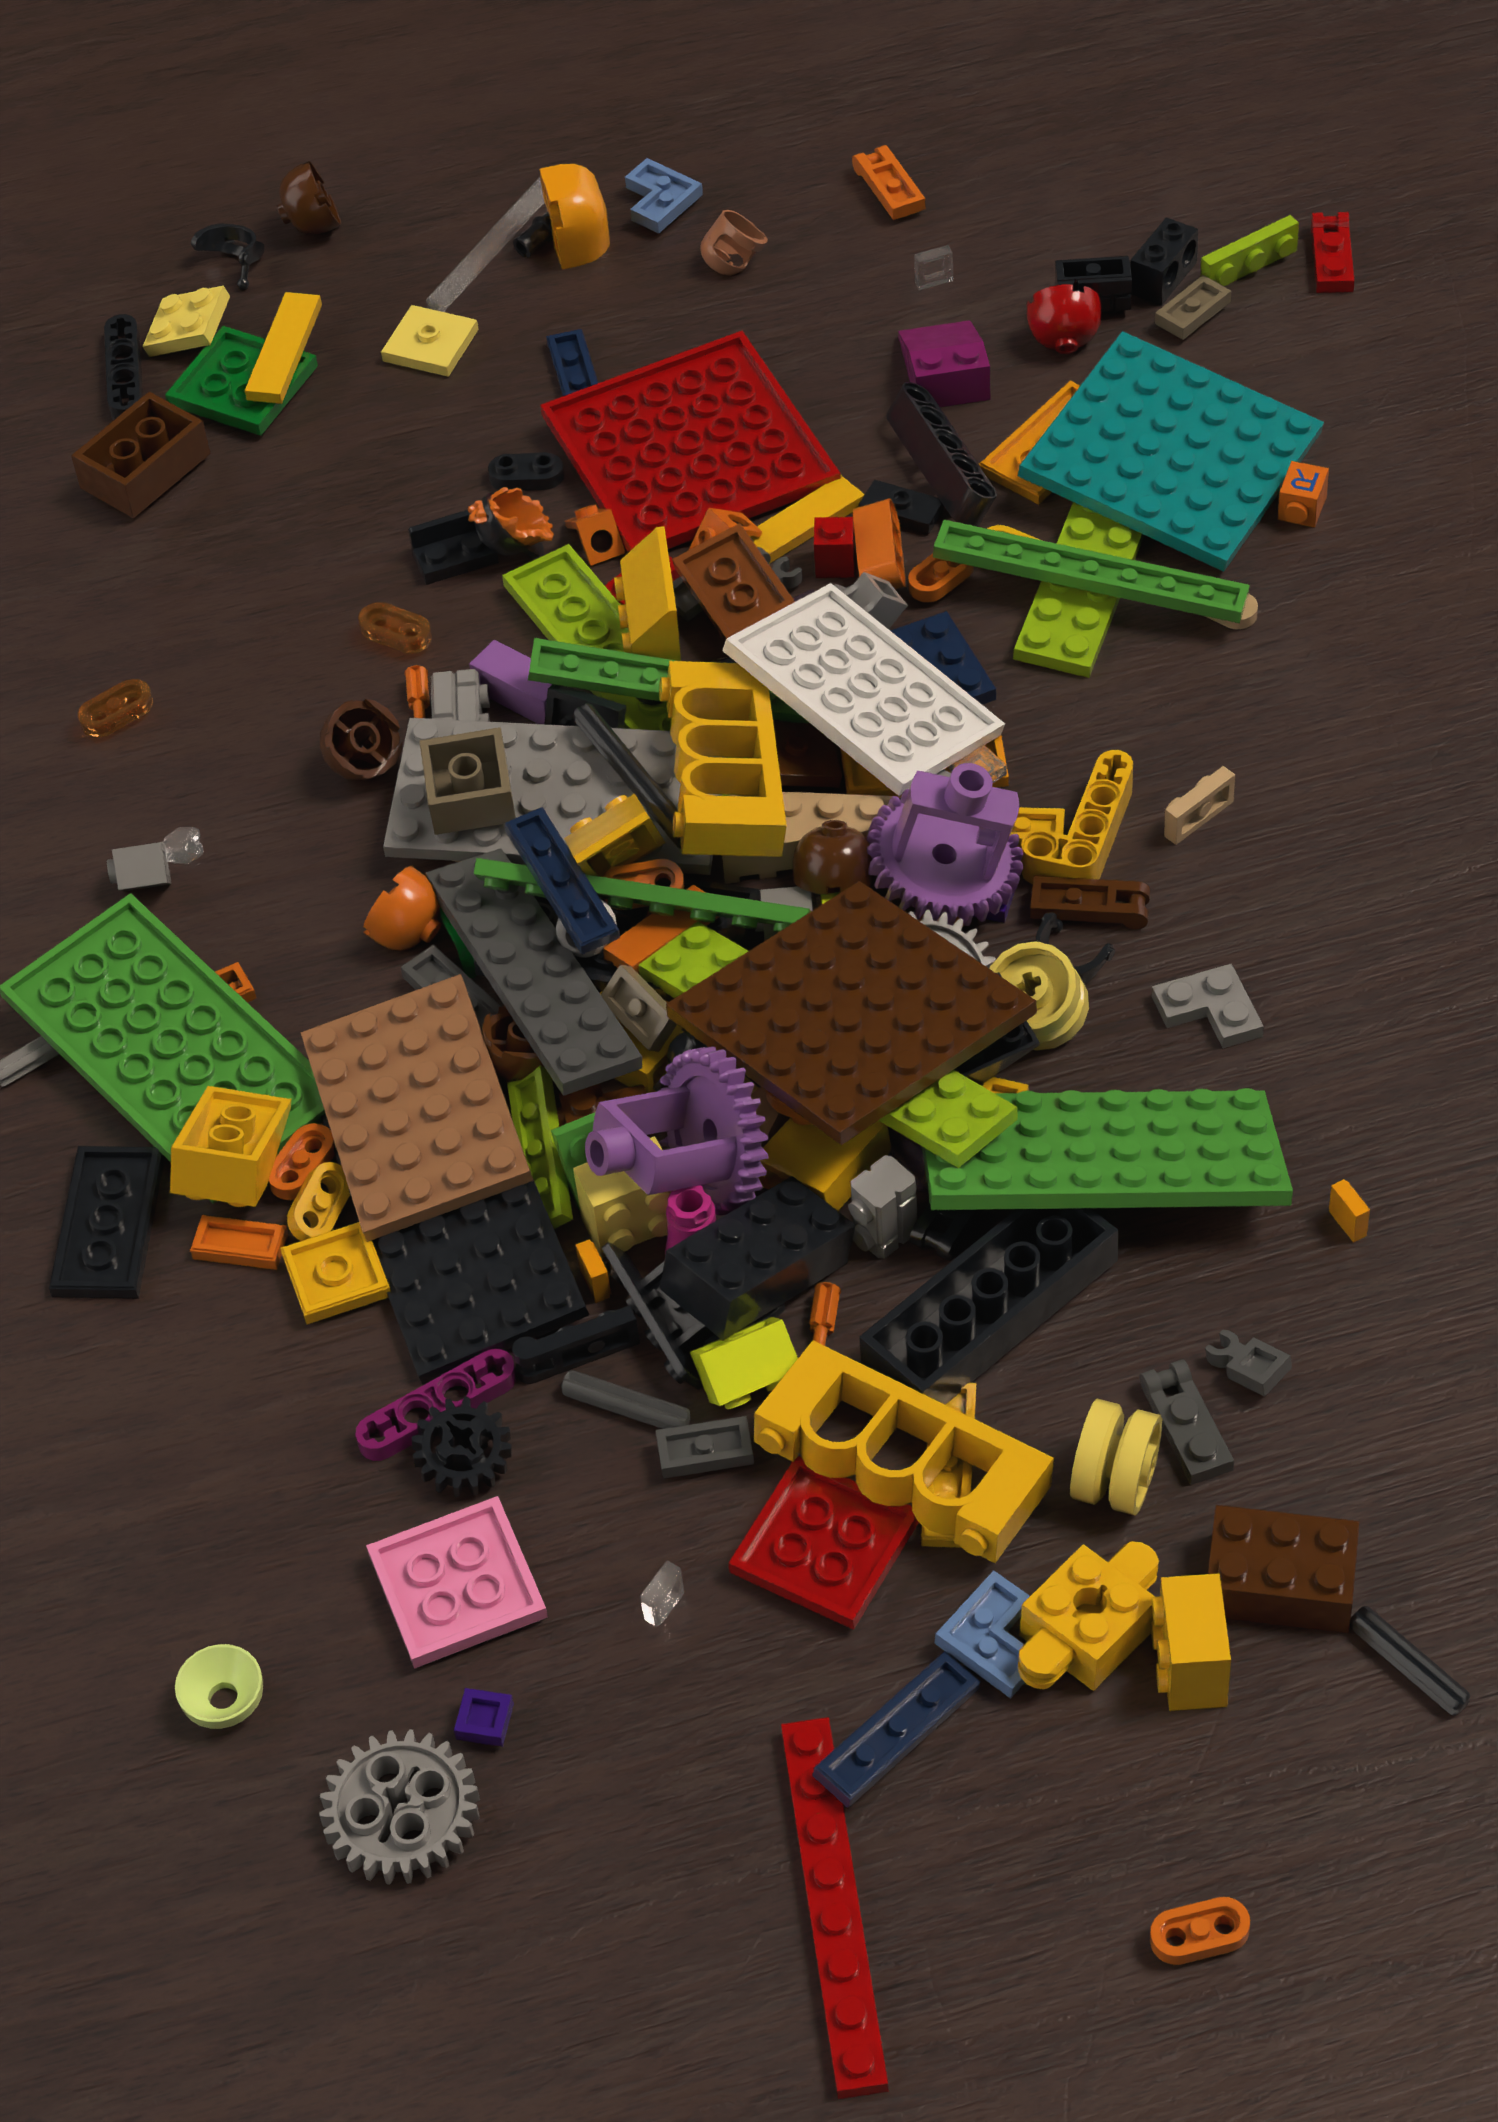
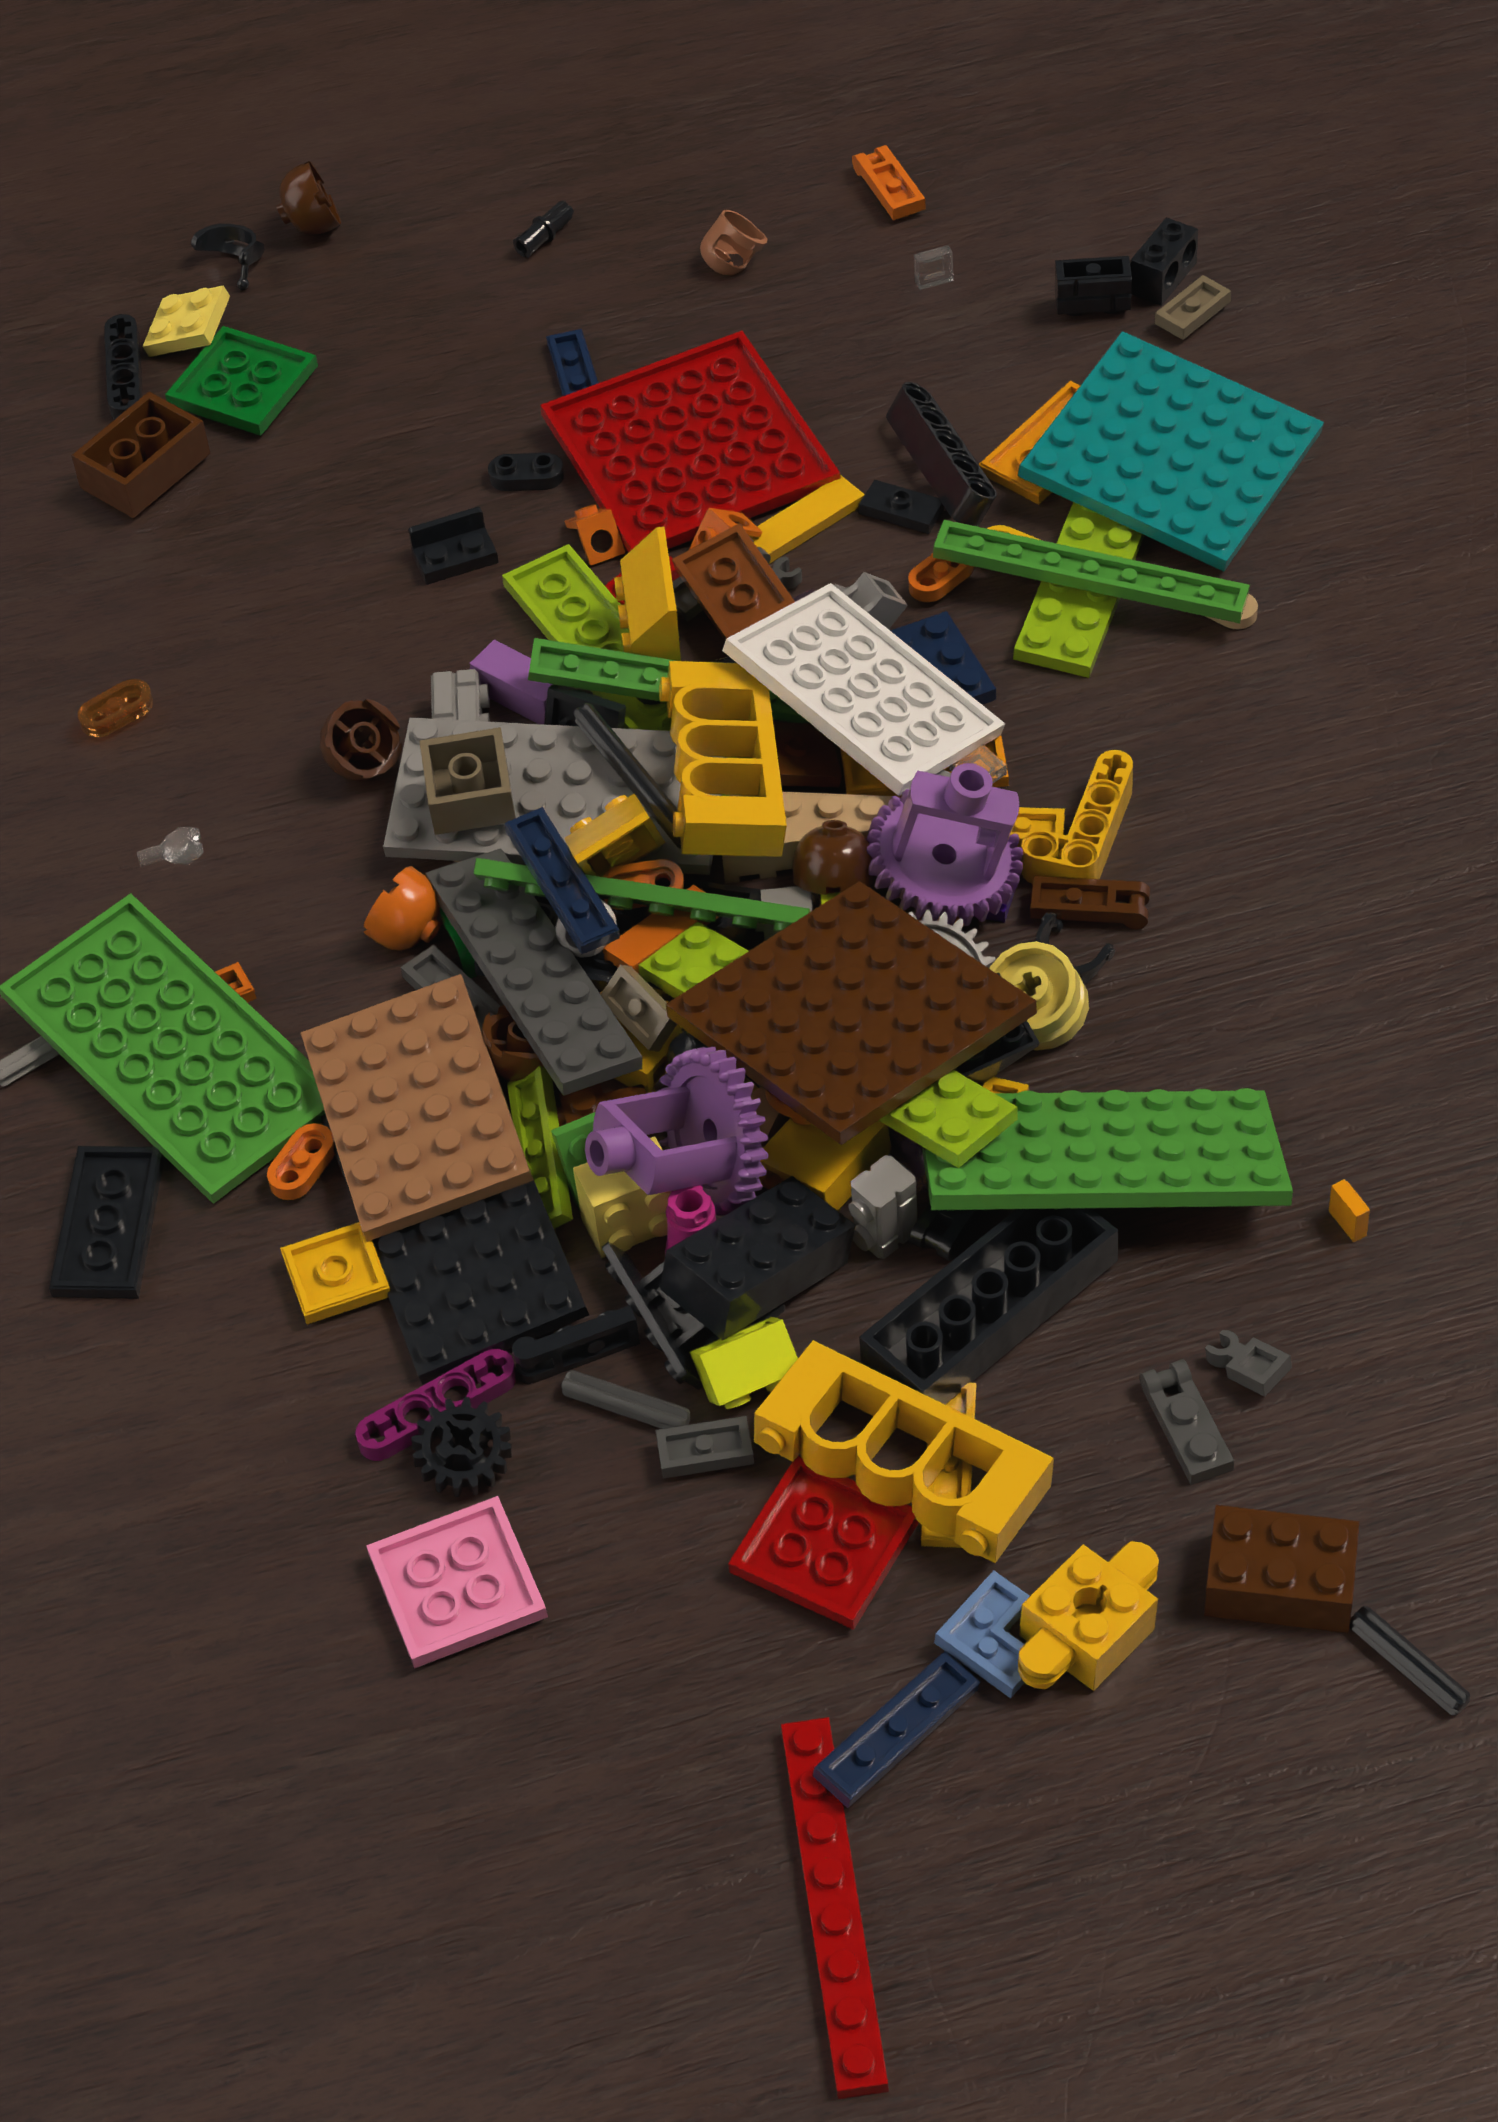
light grey brick [107,842,171,891] -> none
yellow slope [170,1086,292,1207] -> none
yellowish green piece [175,1644,263,1729] -> none
orange tile [190,1215,288,1270] -> none
yellow tile [245,292,322,404] -> none
yellow plate [287,1162,350,1241] -> none
light grey gear [319,1729,480,1885] -> none
clear orange plate [358,602,432,653] -> none
light yellow plate [381,305,479,377] -> none
orange axle [405,665,430,718] -> none
clear axle [426,177,545,312] -> none
dark purple plate [454,1688,514,1747] -> none
orange hair [468,487,554,559] -> none
light orange brick [539,164,610,270] -> none
light orange tile [575,1239,611,1303] -> none
medium blue plate [625,158,703,233] -> none
clear tile [640,1561,684,1627] -> none
orange axle [809,1282,841,1346] -> none
red brick [814,517,855,578] -> none
orange beam [853,498,906,590] -> none
magenta slope [898,320,991,407] -> none
red cylinder [1026,284,1101,354] -> none
light yellow wheel [1070,1399,1162,1516] -> none
orange plate [1150,1897,1250,1965] -> none
yellow brick [1151,1573,1231,1711] -> none
light grey plate [1152,963,1264,1048] -> none
tan plate [1164,766,1235,845] -> none
lime plate [1200,215,1299,286] -> none
orange brick [1278,461,1329,527] -> none
red plate [1311,212,1355,293] -> none

